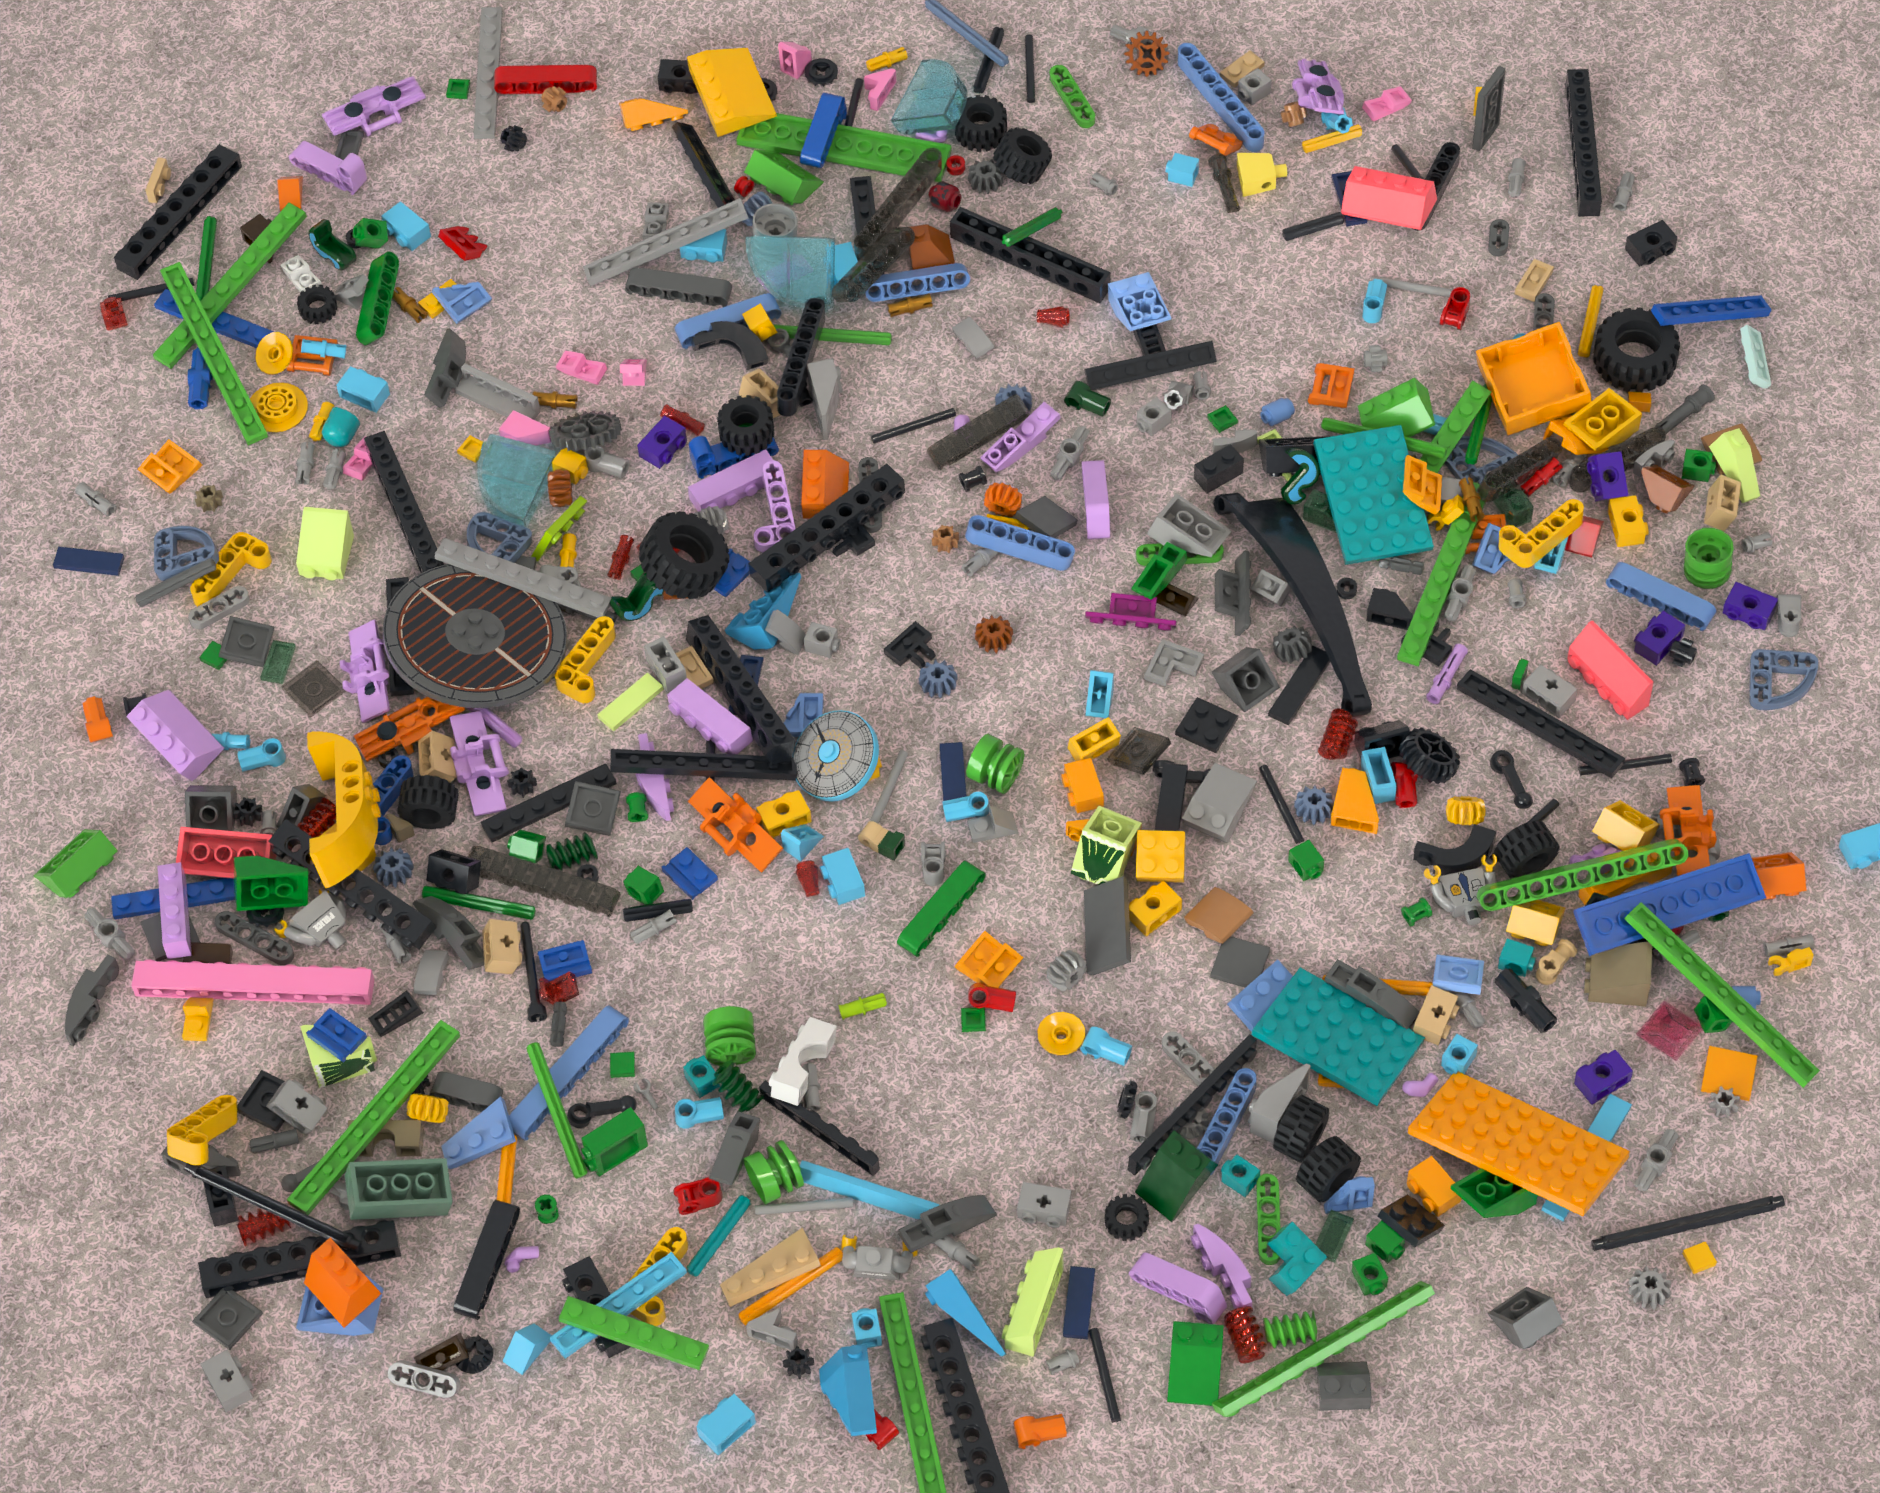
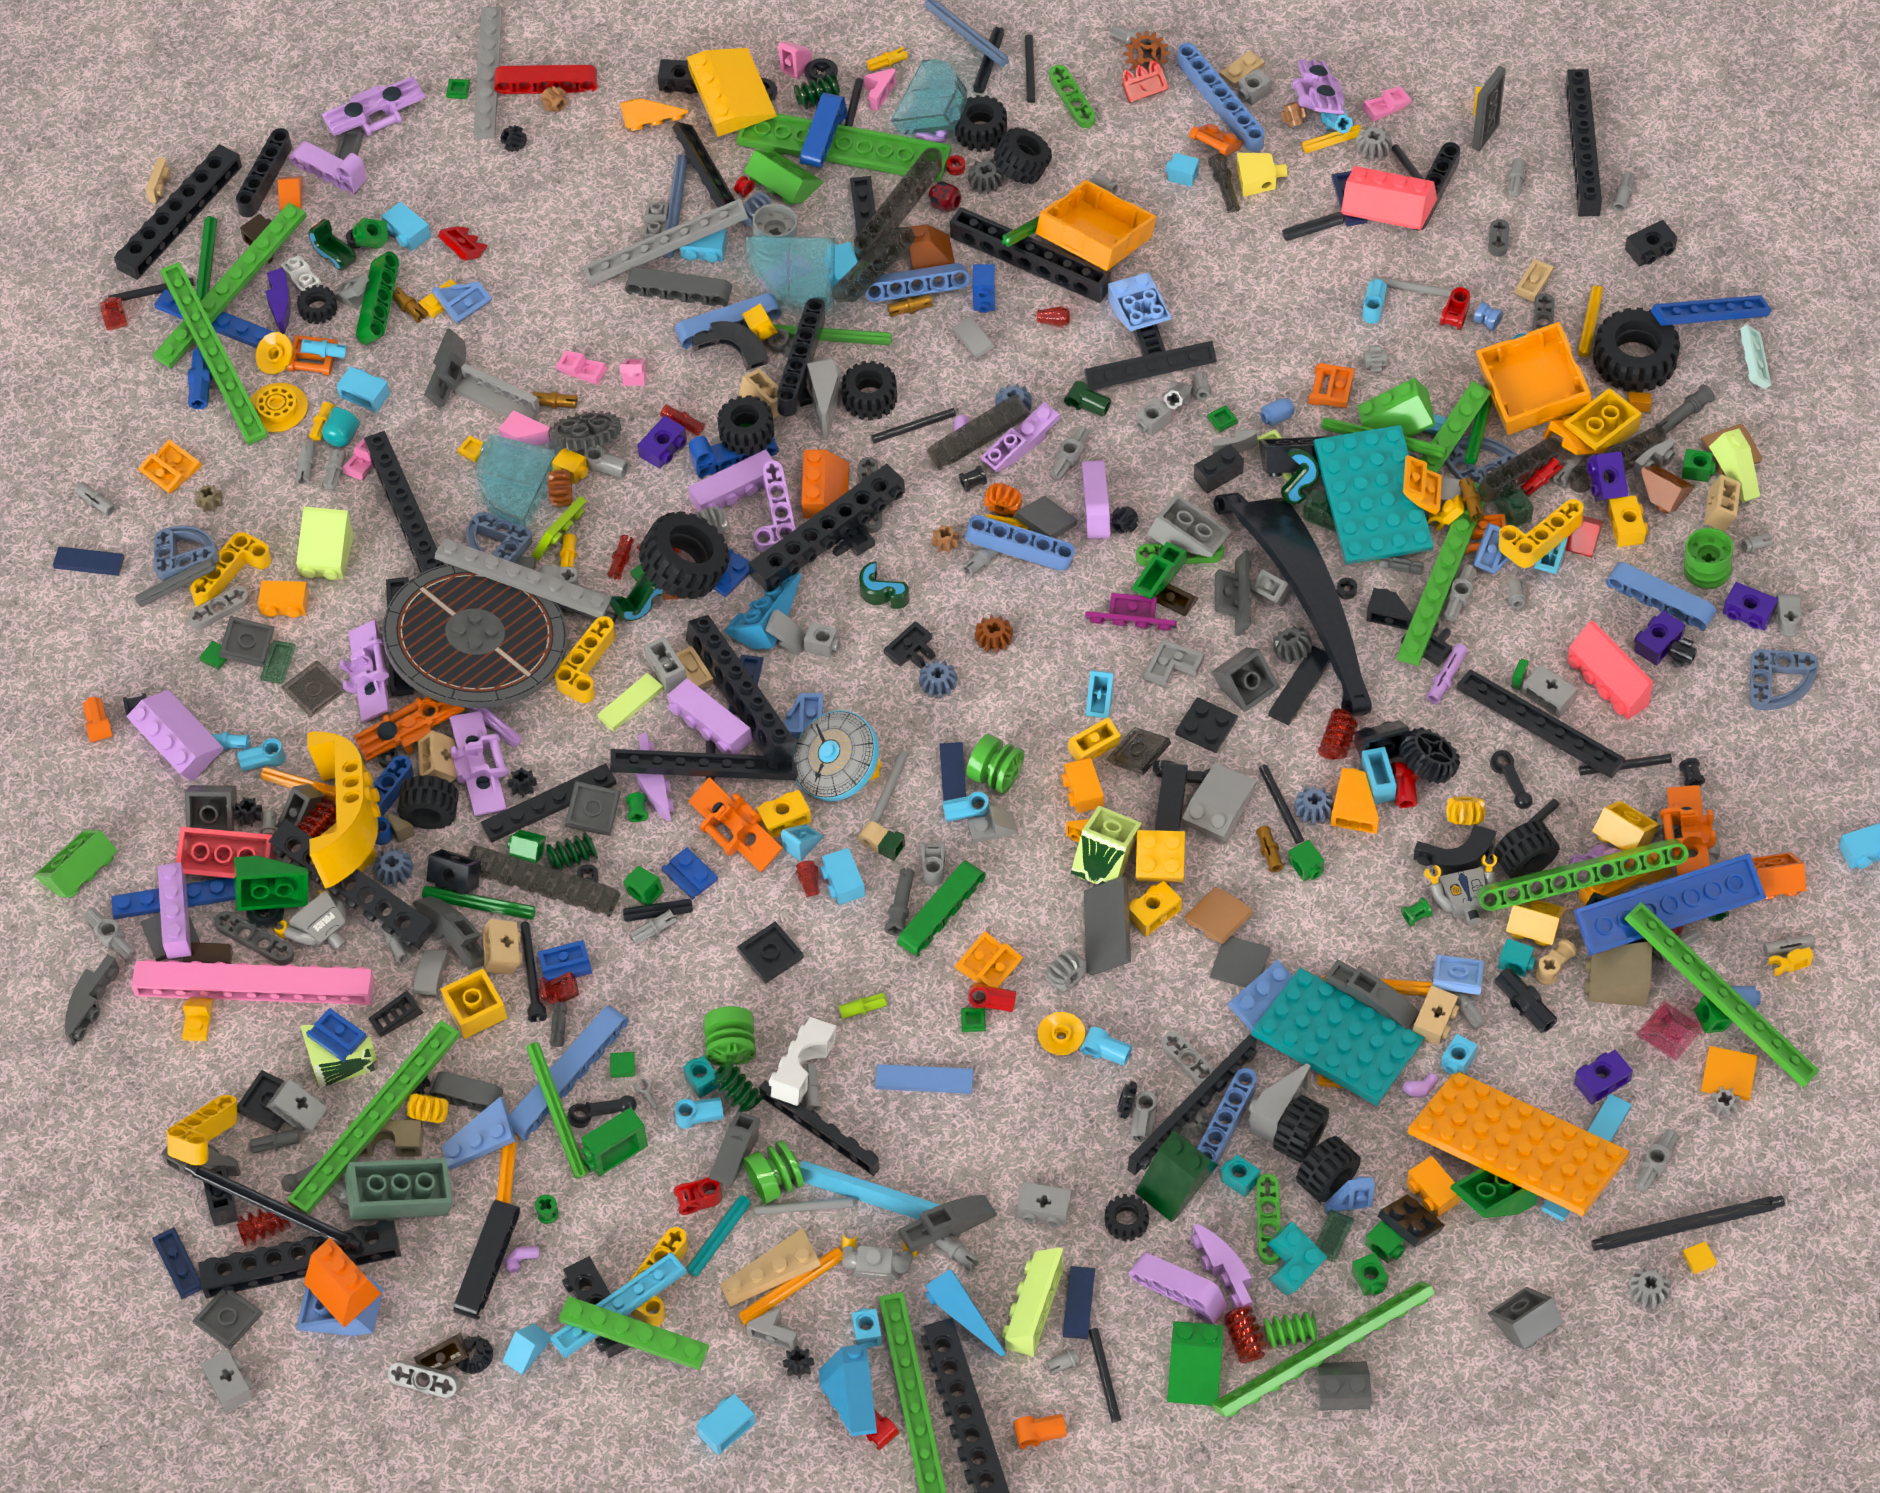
none -> dark blue tile [152,1227,202,1299]
none -> black beam [236,128,292,218]
none -> light orange brick [258,580,309,618]
none -> light orange axle [261,767,336,801]
none -> dark purple slope [265,267,291,334]
none -> yellow brick [440,968,507,1039]
none -> sand blue axle [662,154,688,258]
none -> black plate [737,921,804,984]
none -> dark green piece [794,73,840,109]
none -> black tyre [841,361,897,421]
none -> dark green animal [859,561,910,609]
none -> medium blue tile [875,1064,974,1094]
none -> dark grey pin [885,868,915,936]
none -> blue brick [972,264,995,313]
none -> light orange tile [1035,179,1157,271]
none -> black gear [1111,506,1138,534]
none -> plate [1122,60,1169,103]
none -> pearl gold pin [1256,826,1284,873]
none -> light grey gear [1356,124,1392,161]
none -> medium blue wheel [1473,302,1503,331]

